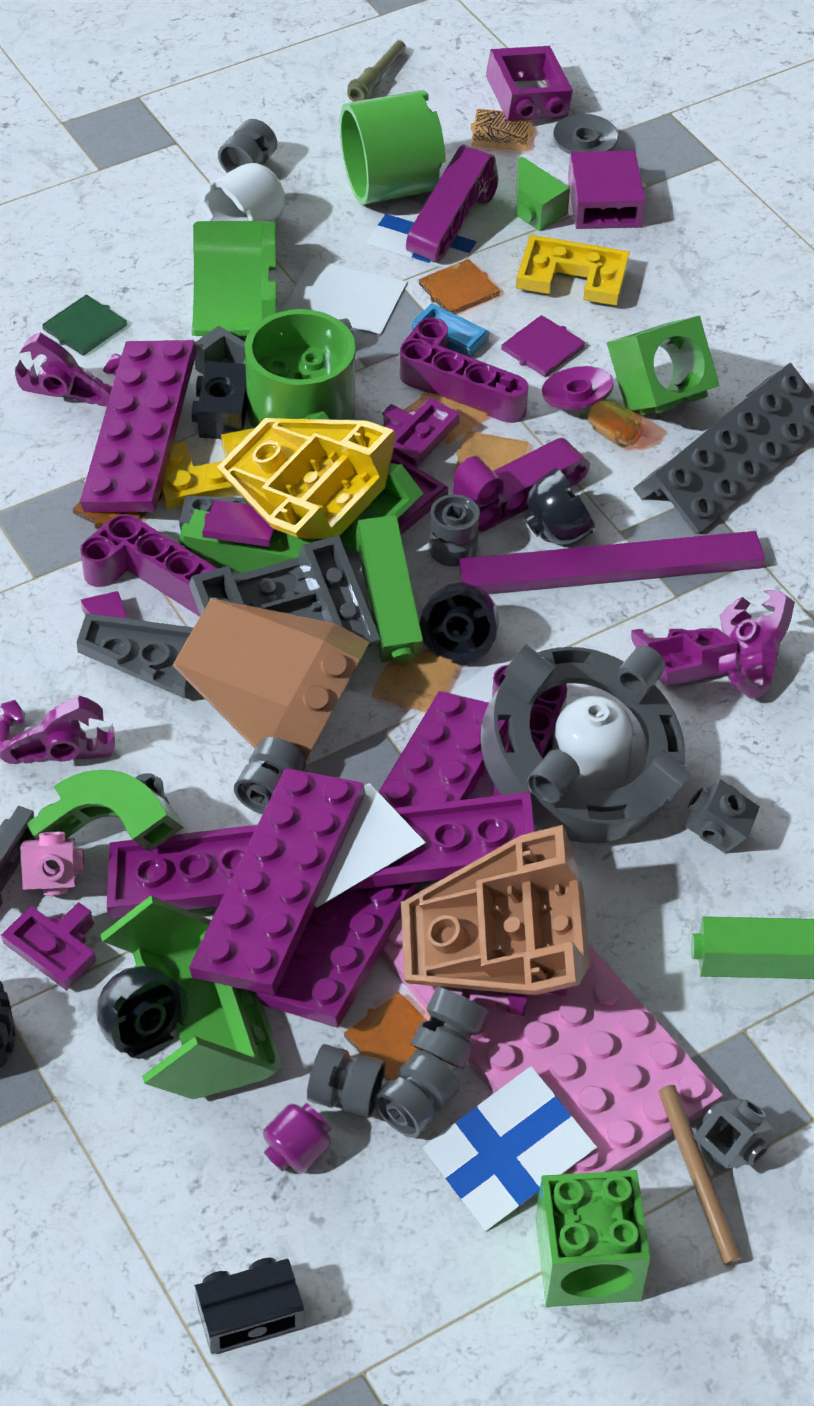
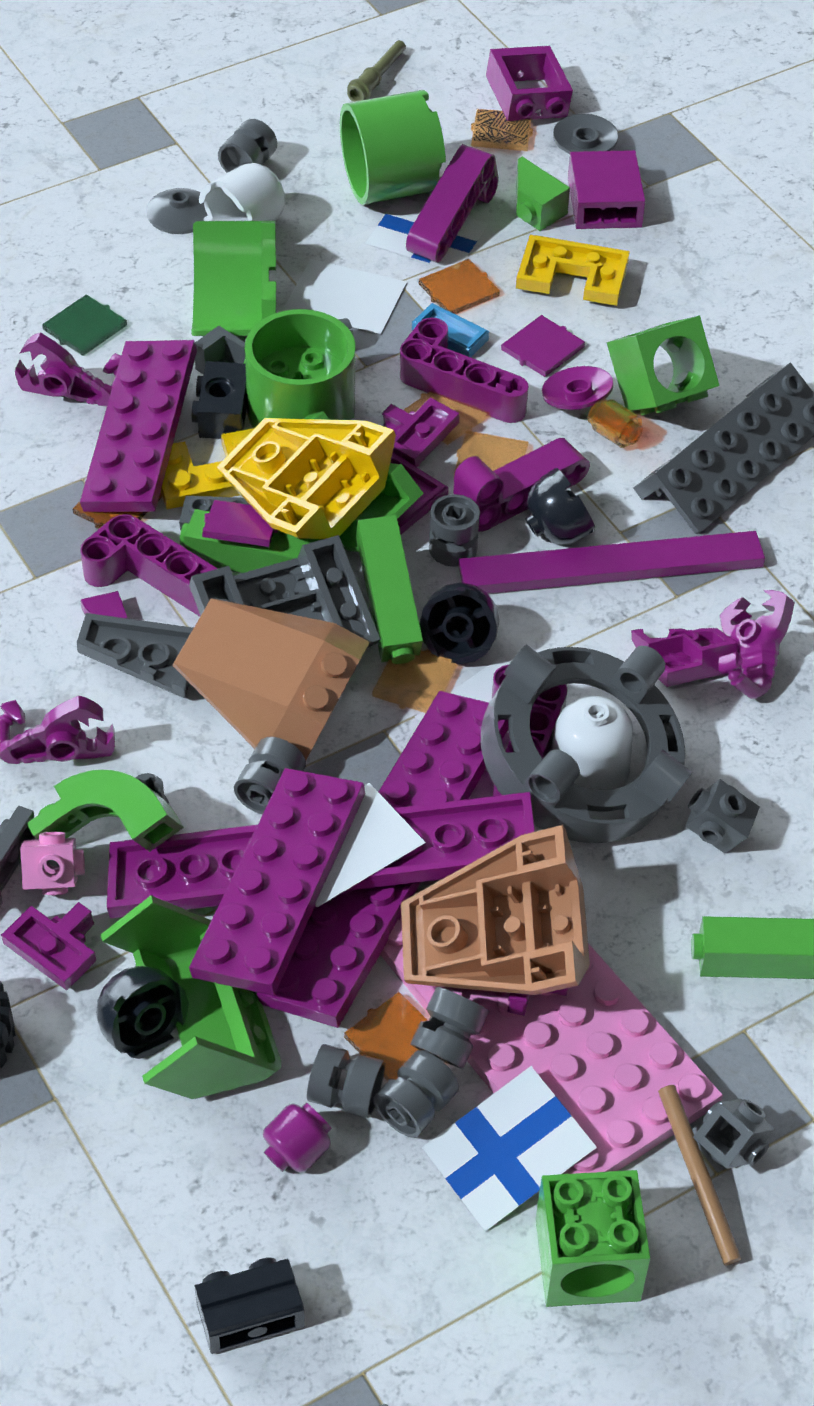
none -> dark grey dish [147,188,208,234]

